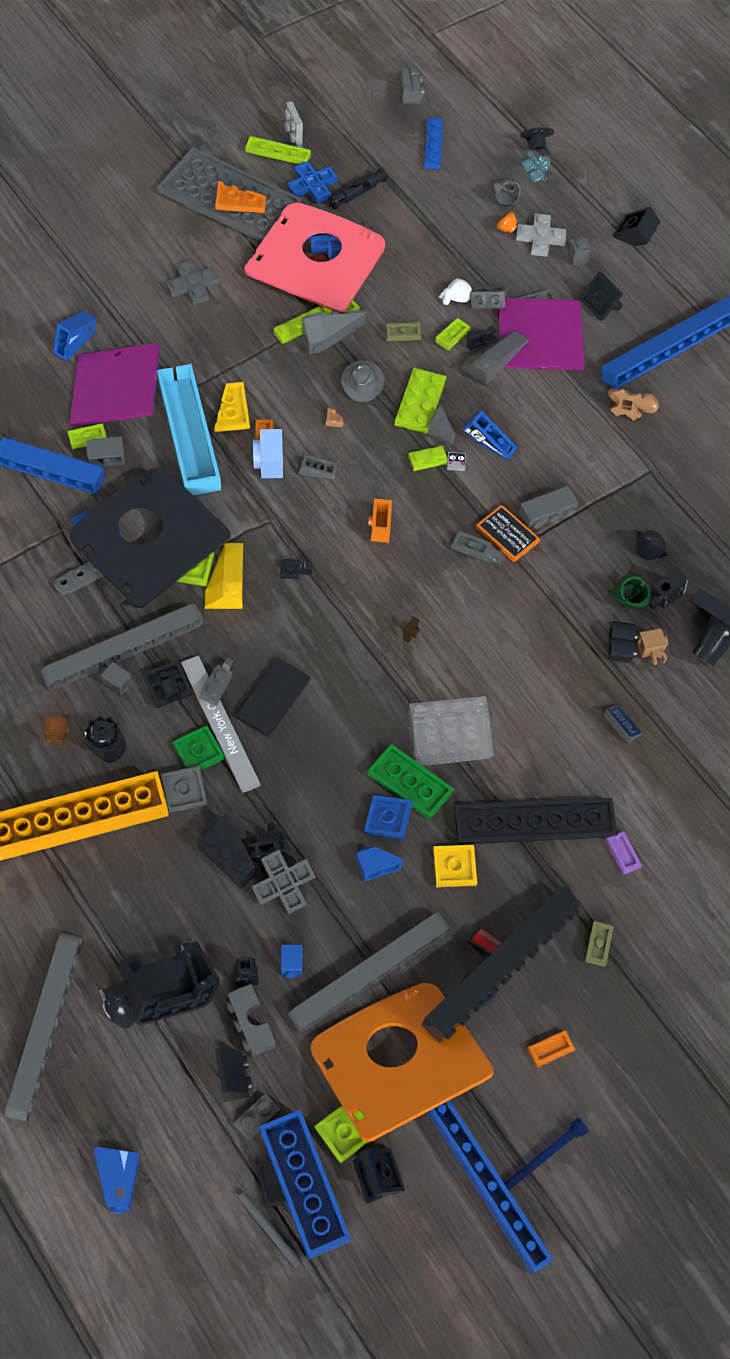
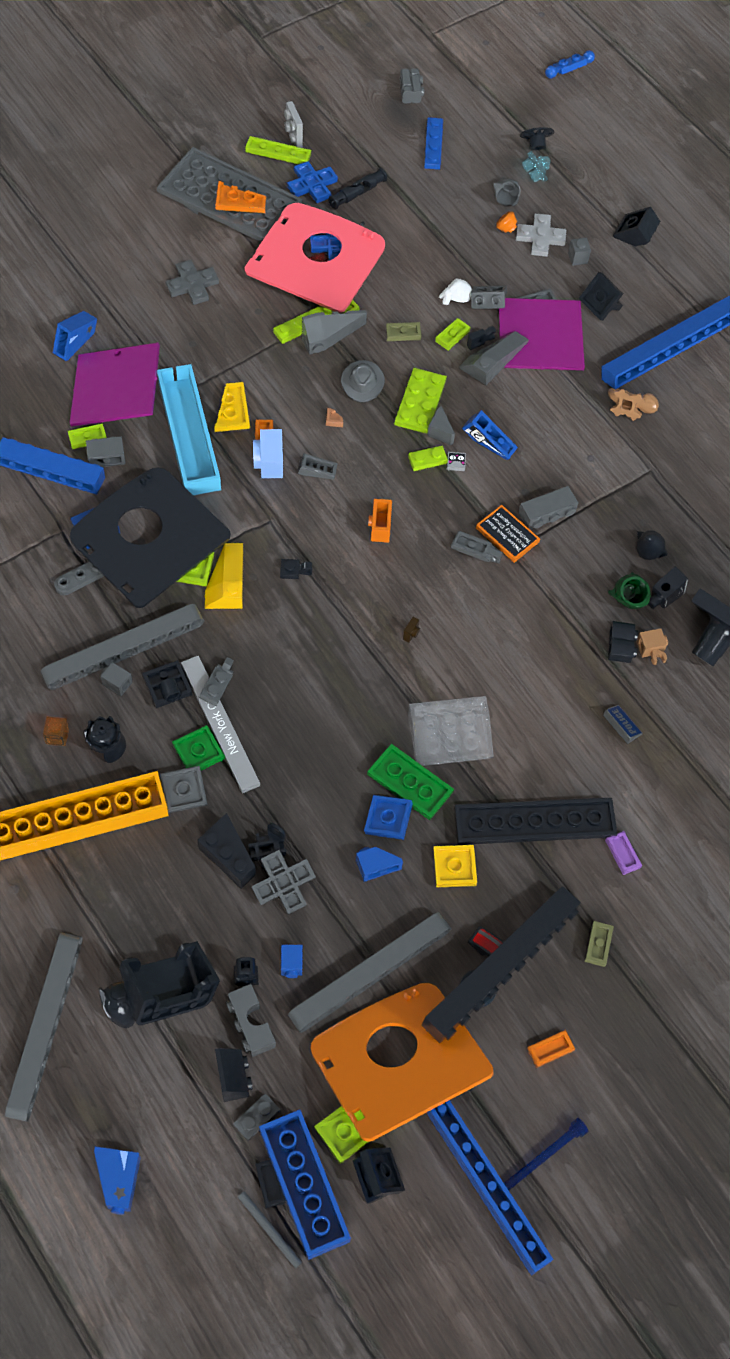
black tile [236,658,311,738] -> none
none -> blue plate [545,50,595,78]

